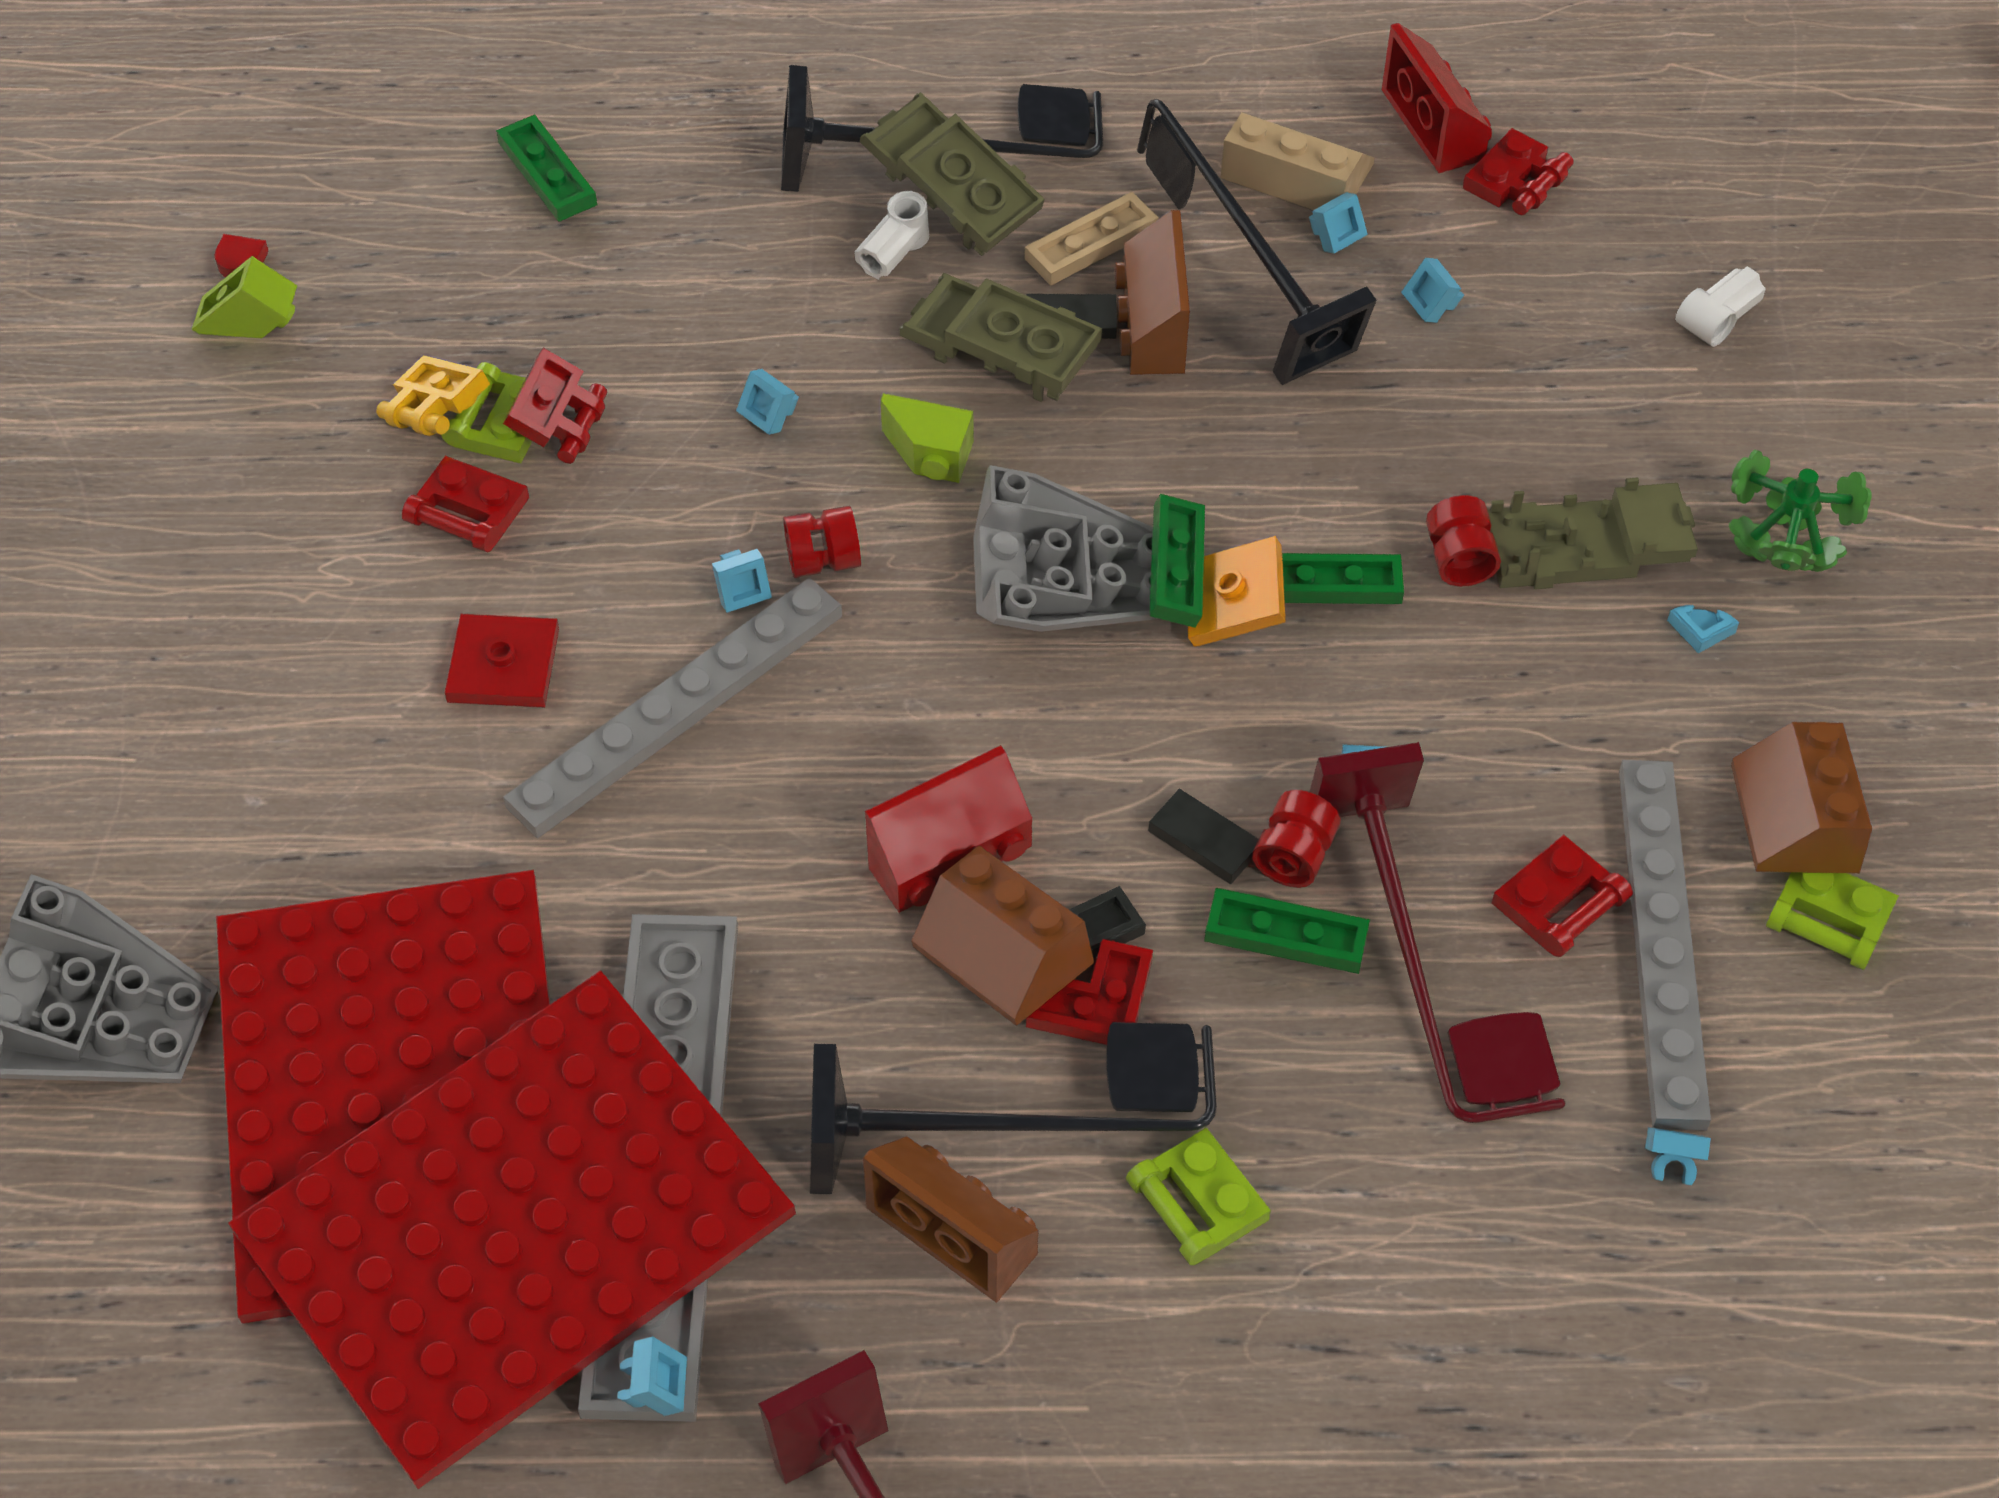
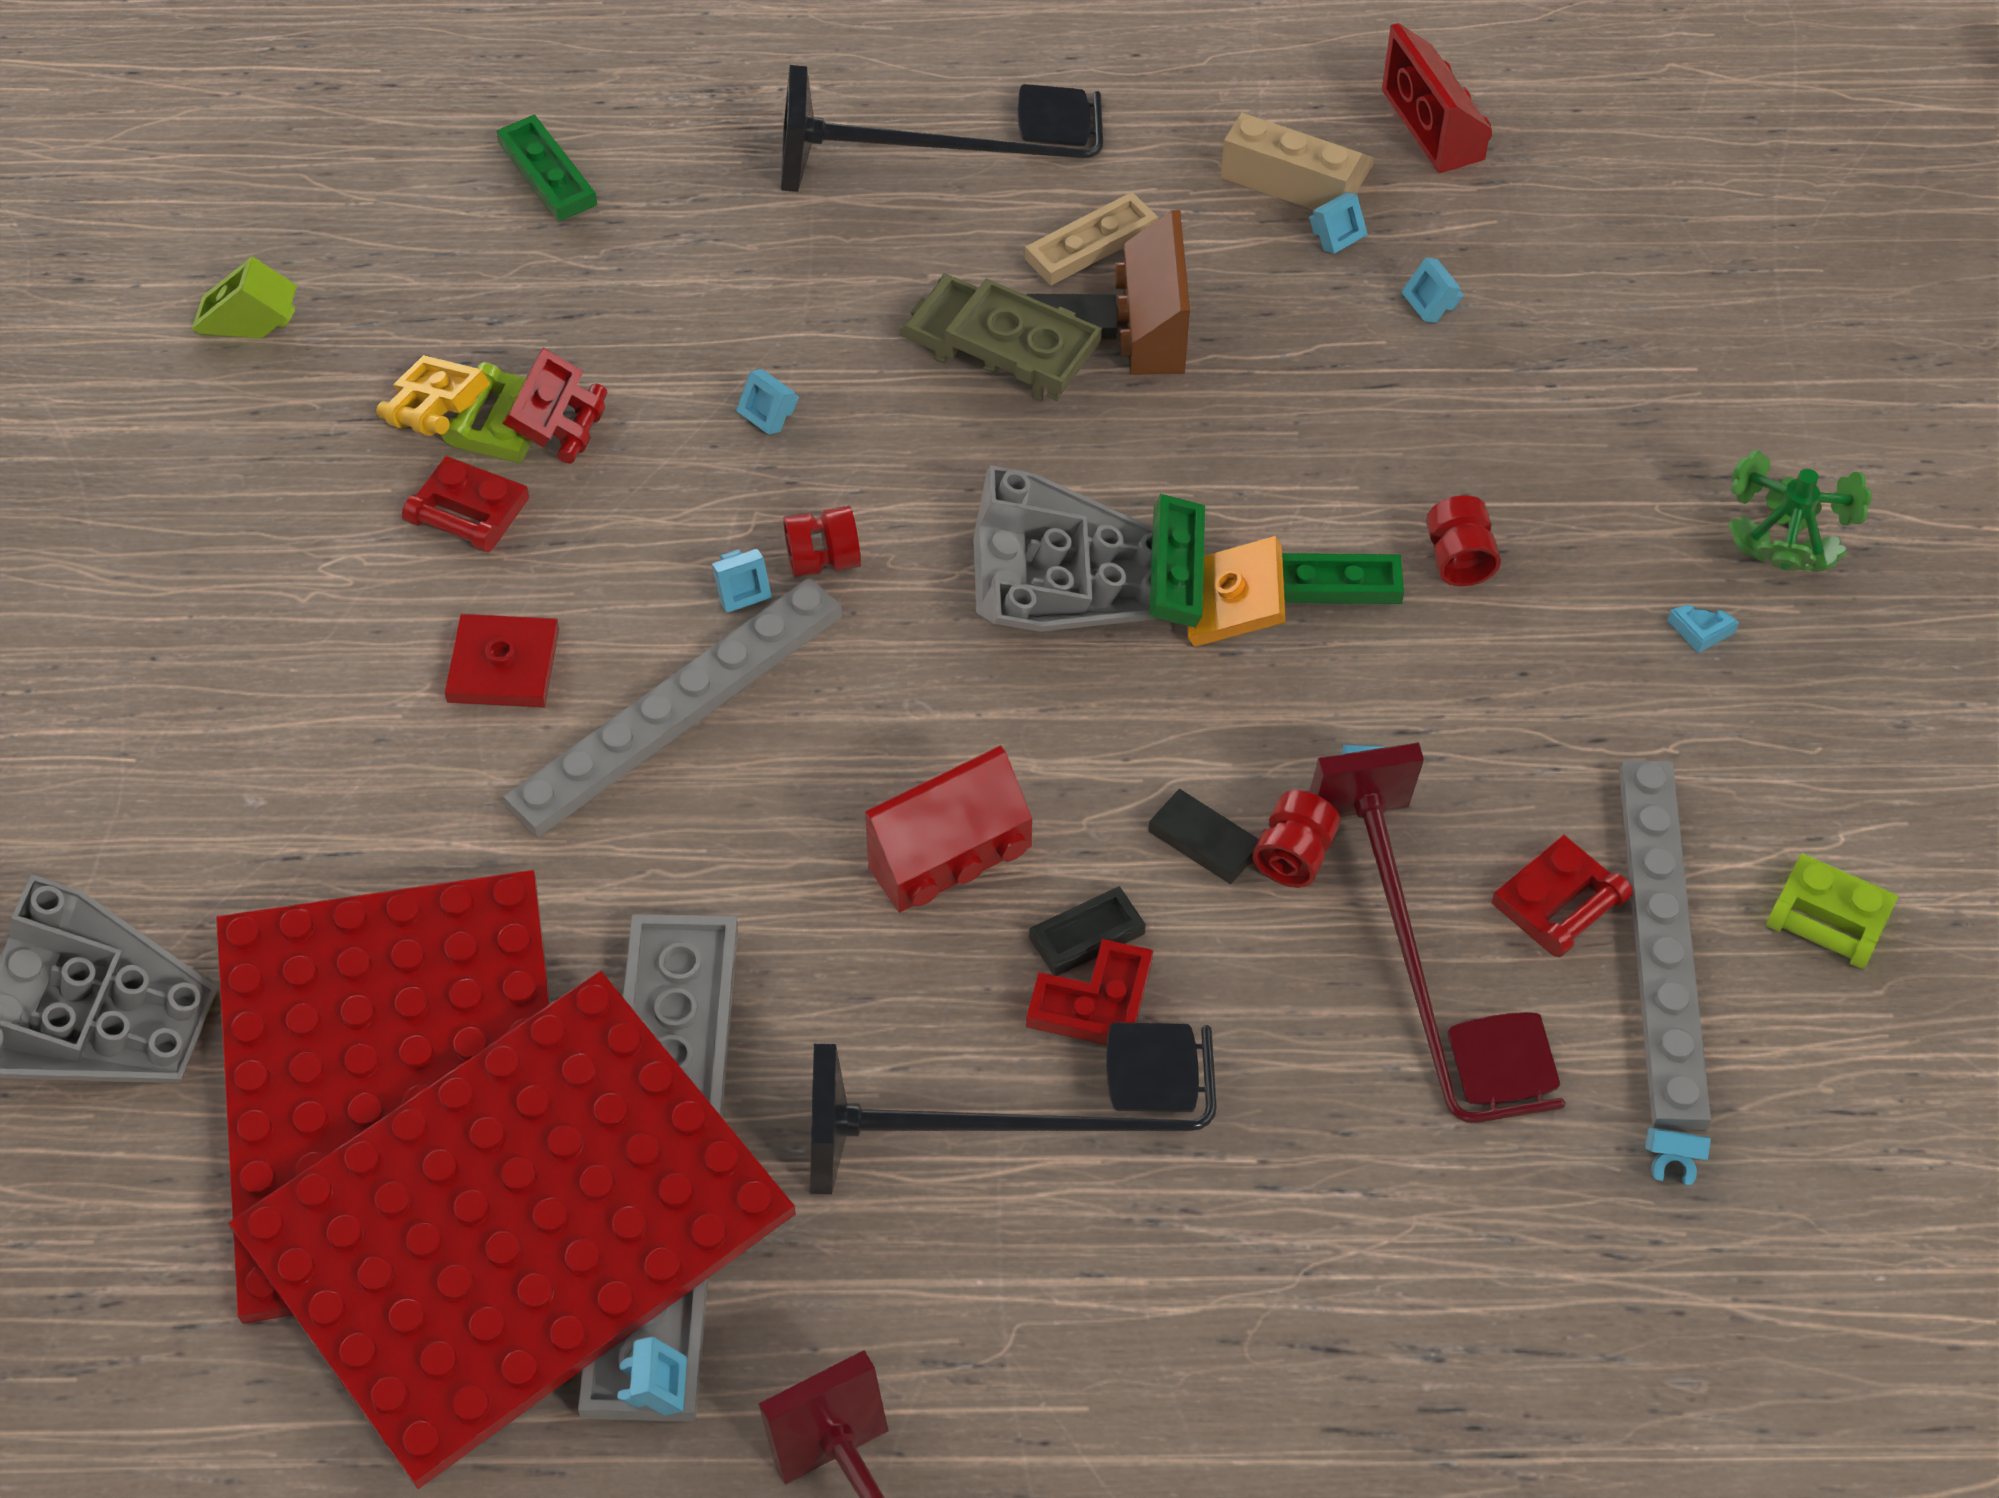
red tile [214,234,269,277] -> none
white piece [855,191,929,280] -> none
olive piece [860,92,1045,256] -> none
dark orange slope [863,1136,1039,1303] -> none
lime slope [881,393,974,483] -> none
dark orange slope [911,846,1094,1026] -> none
lime plate [1125,1127,1271,1265] -> none
black piece [1137,99,1377,385] -> none
green plate [1204,888,1370,974] -> none
red plate [1462,128,1574,215] -> none
olive piece [1488,477,1698,589] -> none
white piece [1675,266,1766,347] -> none
dark orange slope [1731,722,1872,874] -> none

